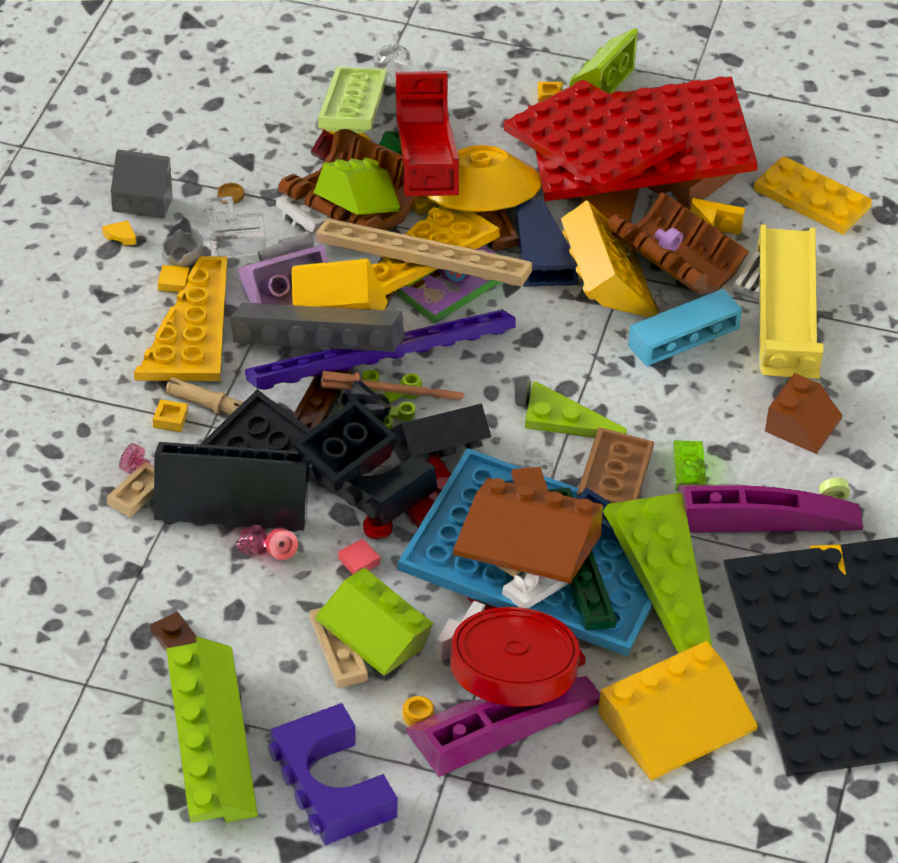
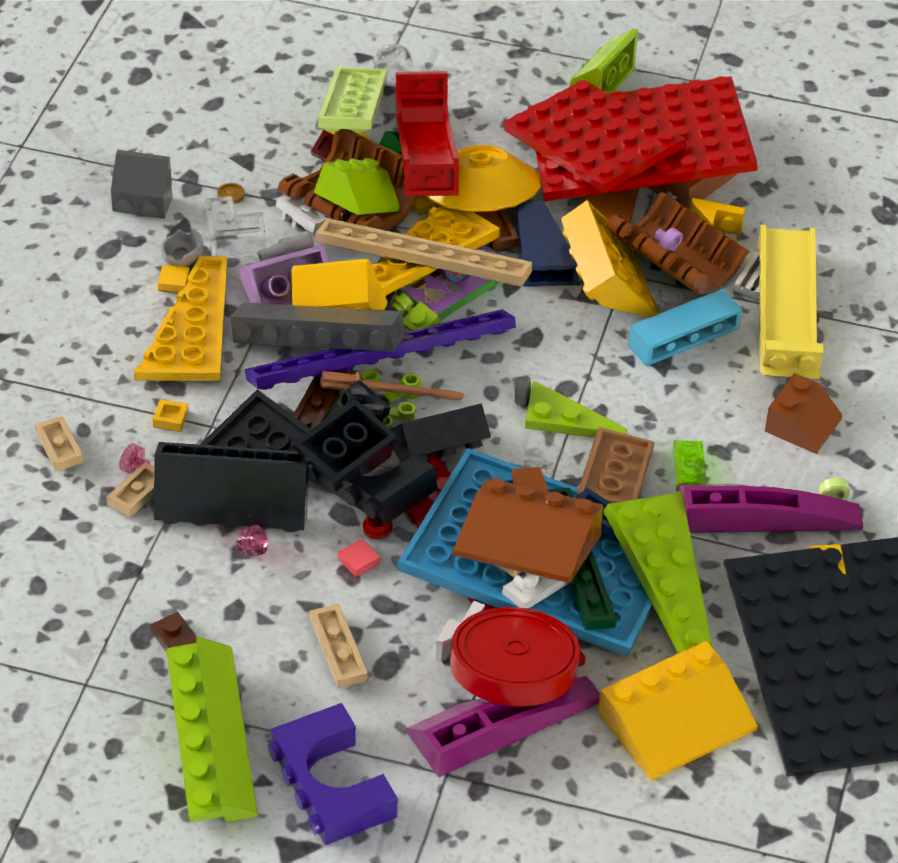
yellow tile [102,220,136,245] -> none
tan pin [166,377,243,416] -> none
coral tile [265,528,298,560] -> none
lime slope [315,567,434,676] -> none
yellow tile [402,696,434,726] -> none
yellow tile [537,81,563,103] -> none
yellow plate [753,156,873,235] -> none
none -> tan plate [35,416,84,471]
none -> lime plate [391,293,442,331]

